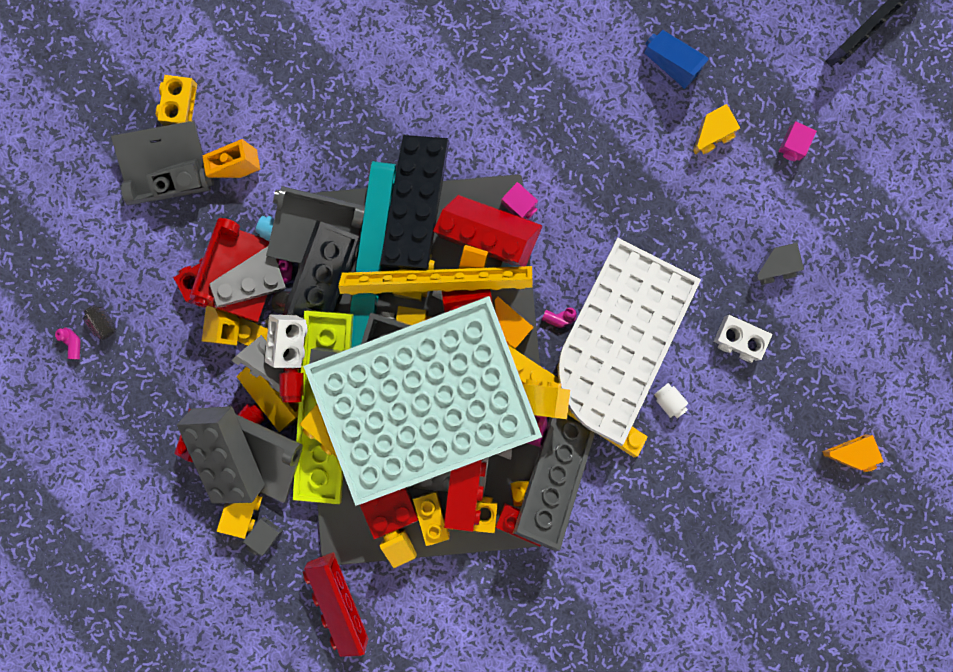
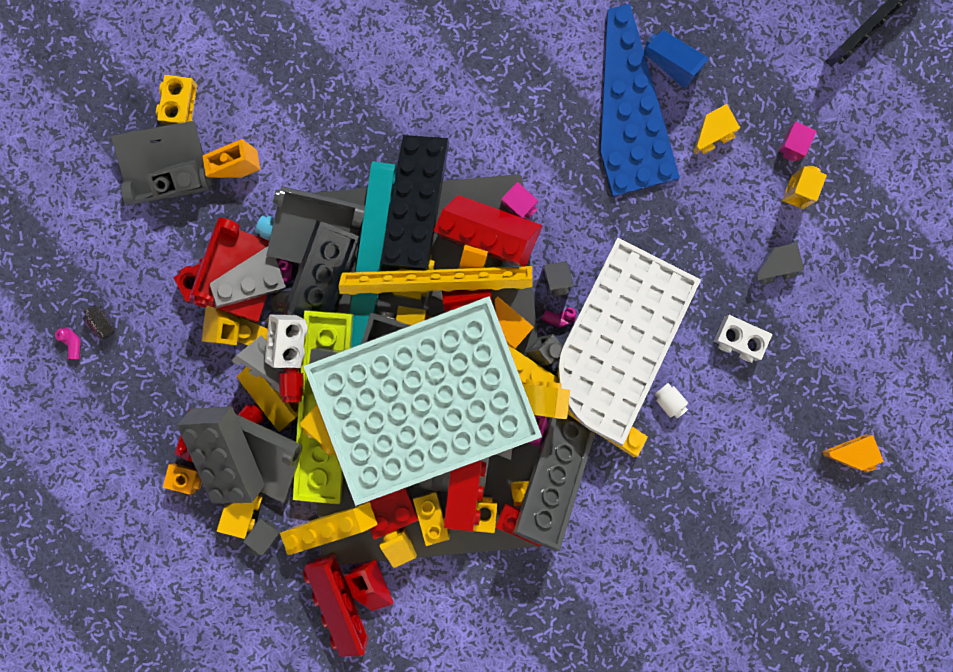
none -> light orange brick [162,463,202,495]
none -> yellow brick [280,502,377,555]
none -> red slope [344,560,394,611]
none -> dark grey brick [525,334,563,368]
none -> dark grey slope [542,261,574,298]
none -> blue wing [600,3,680,197]
none -> yellow brick [782,166,827,209]

